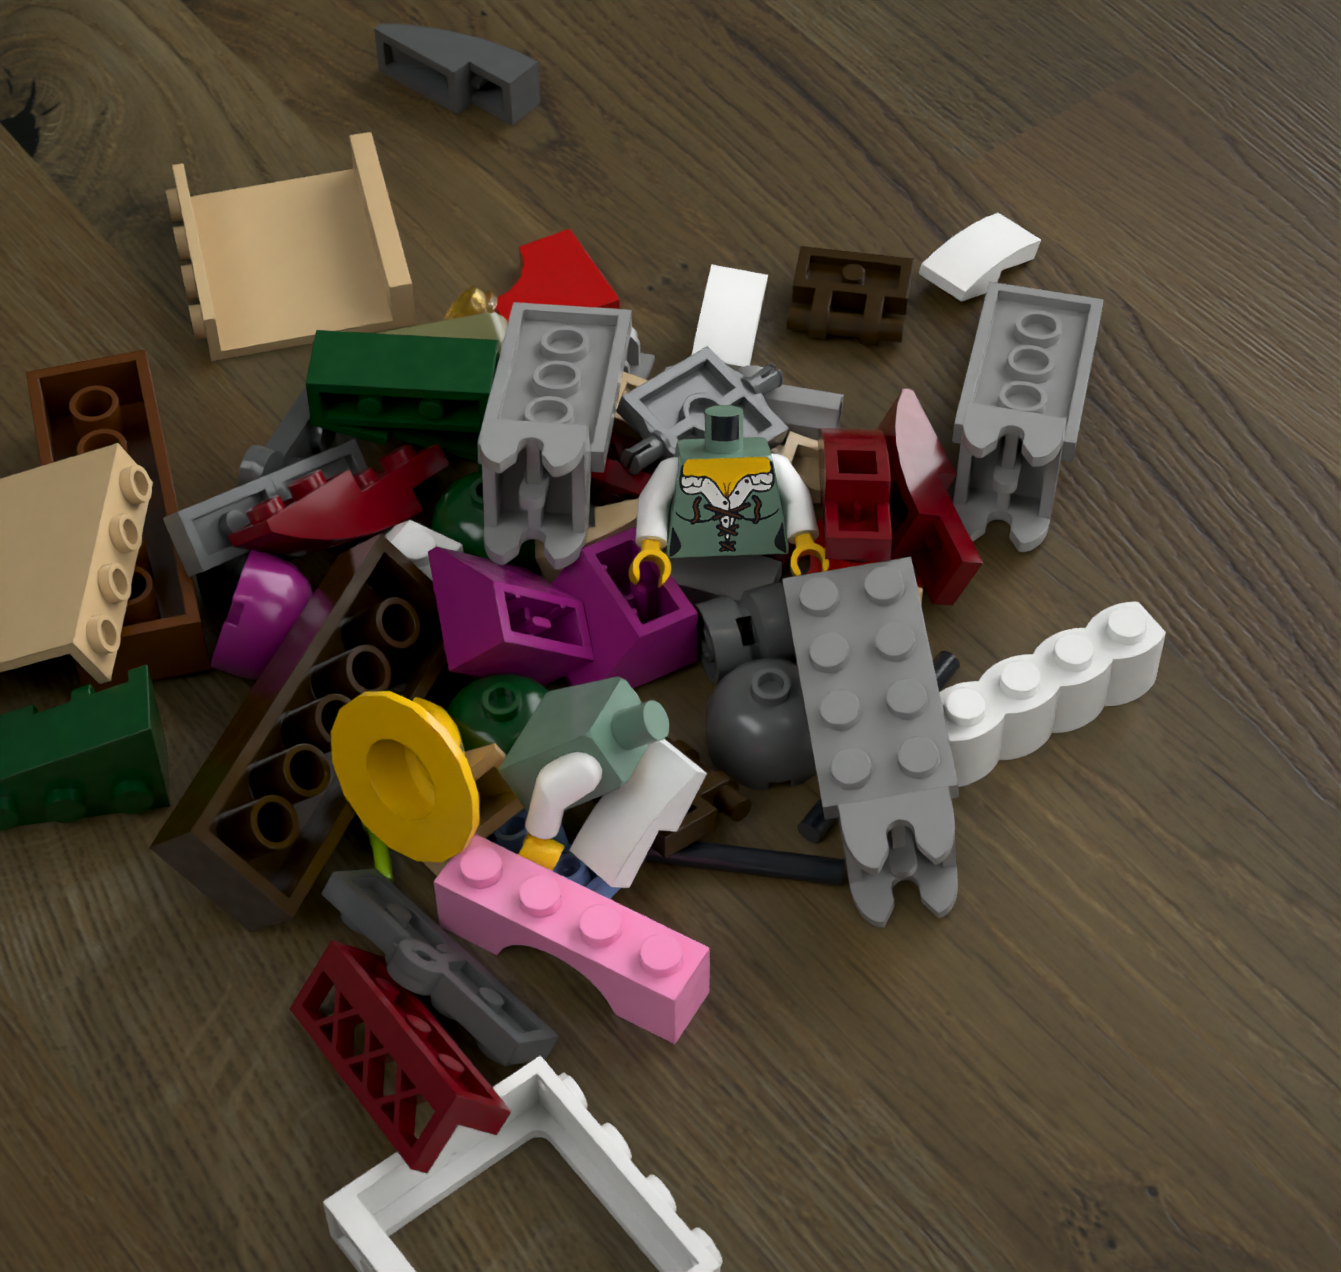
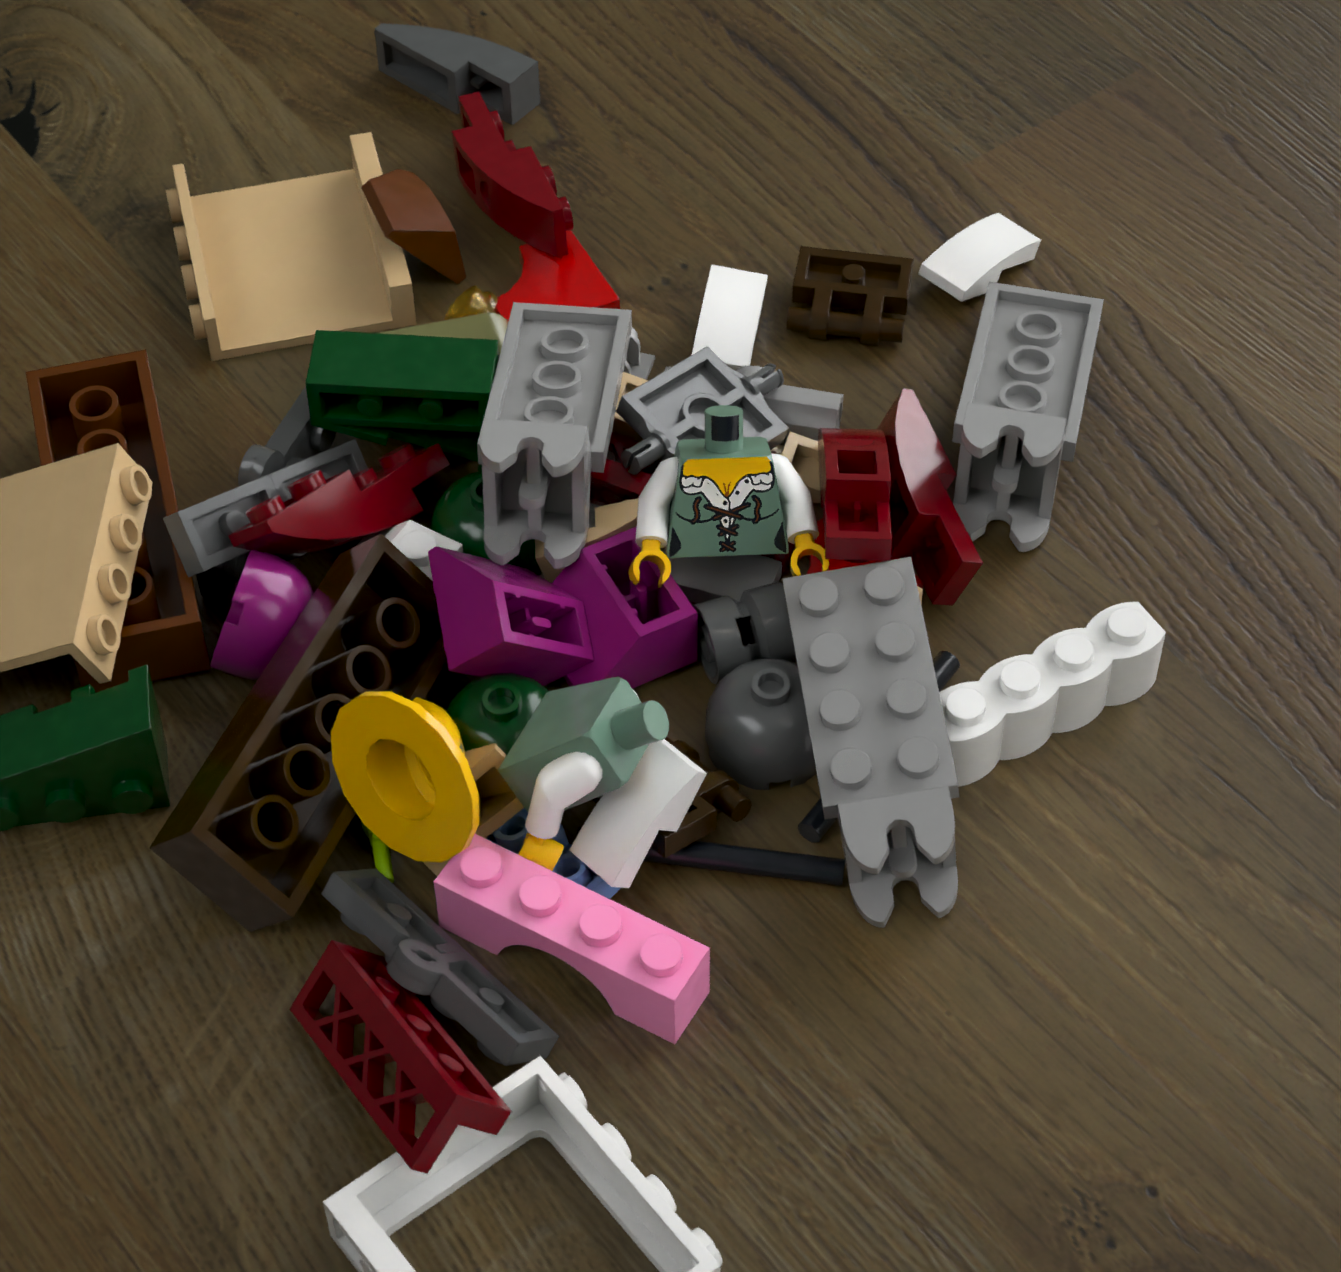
none -> reddish brown slope [361,169,467,285]
none -> dark red slope [451,91,574,257]

